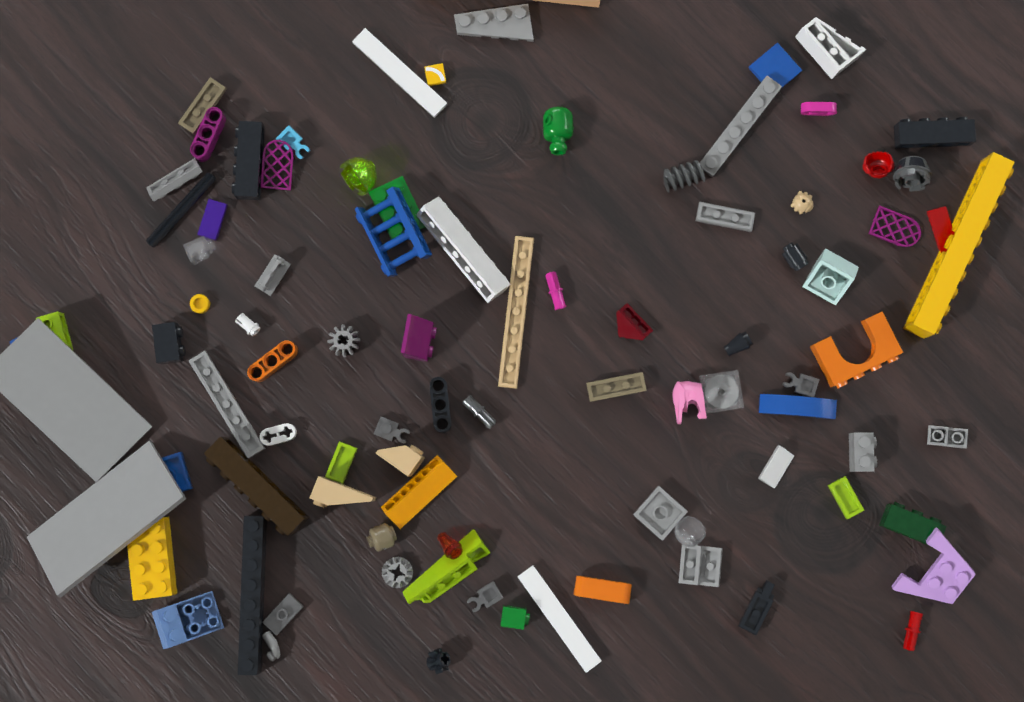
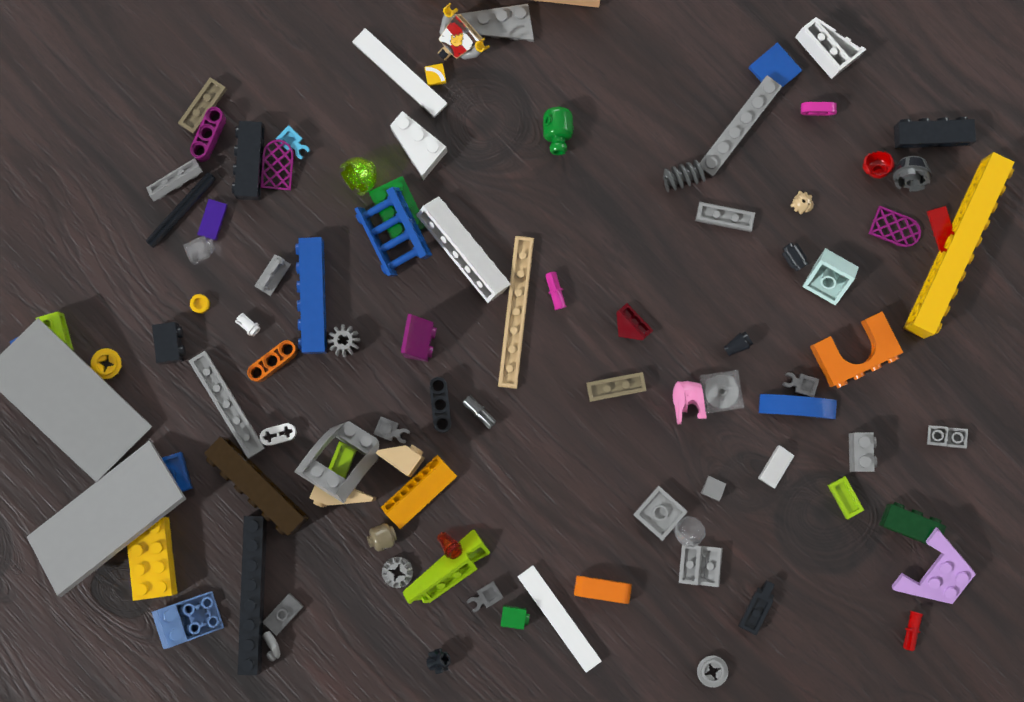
none -> yellow gear [91,348,122,379]
none -> blue brick [295,237,327,354]
none -> light grey wedge [295,421,379,503]
none -> white wedge [390,111,447,180]
none -> torso [438,3,490,61]
none -> light grey gear [697,655,728,687]
none -> light grey slope [701,476,726,501]

